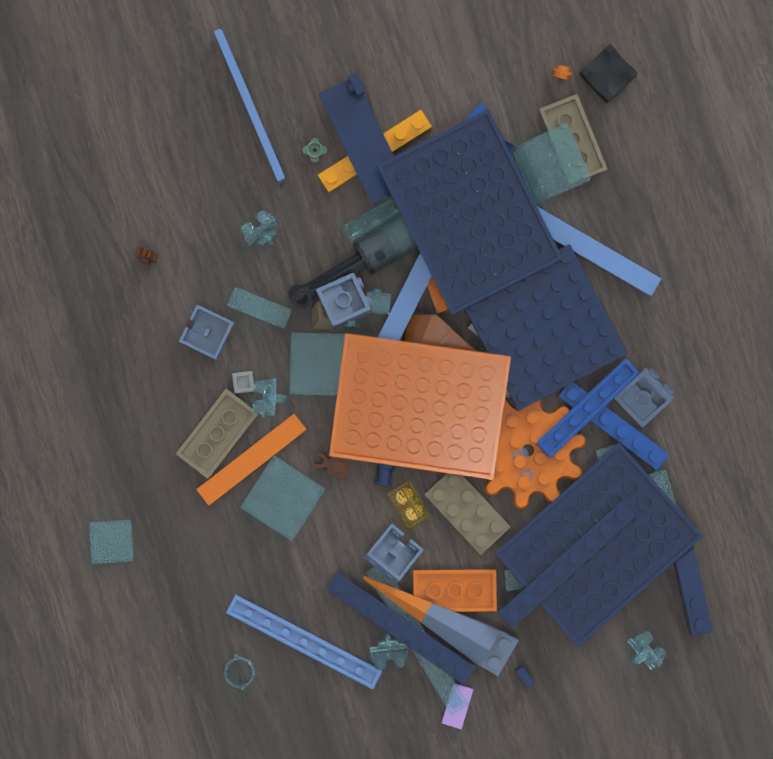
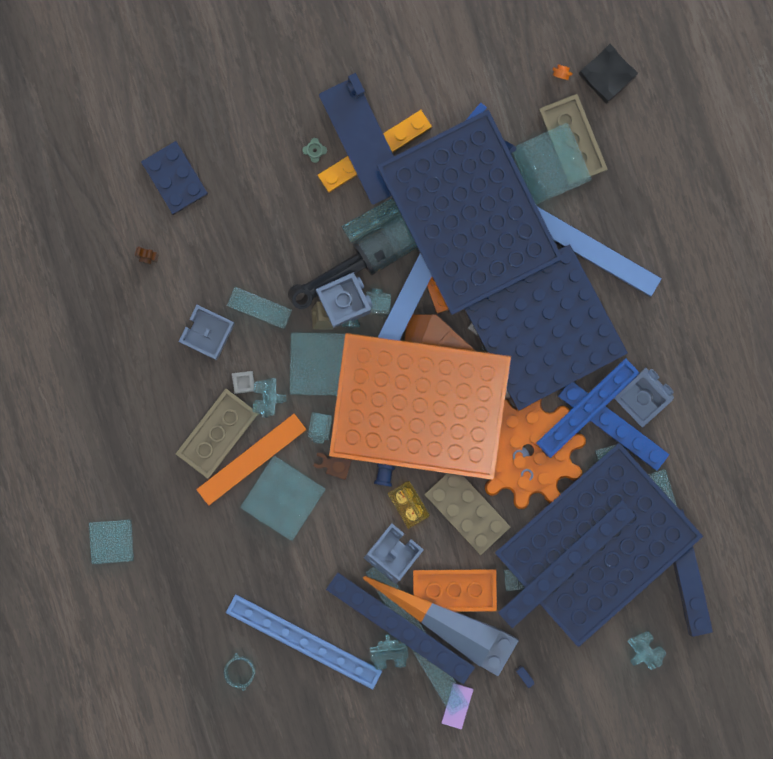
medium blue tile [214,29,286,184] -> none
clear light blue hips [240,210,278,246] -> none
none -> dark blue plate [141,141,208,215]
none -> clear light blue brick [308,412,333,444]

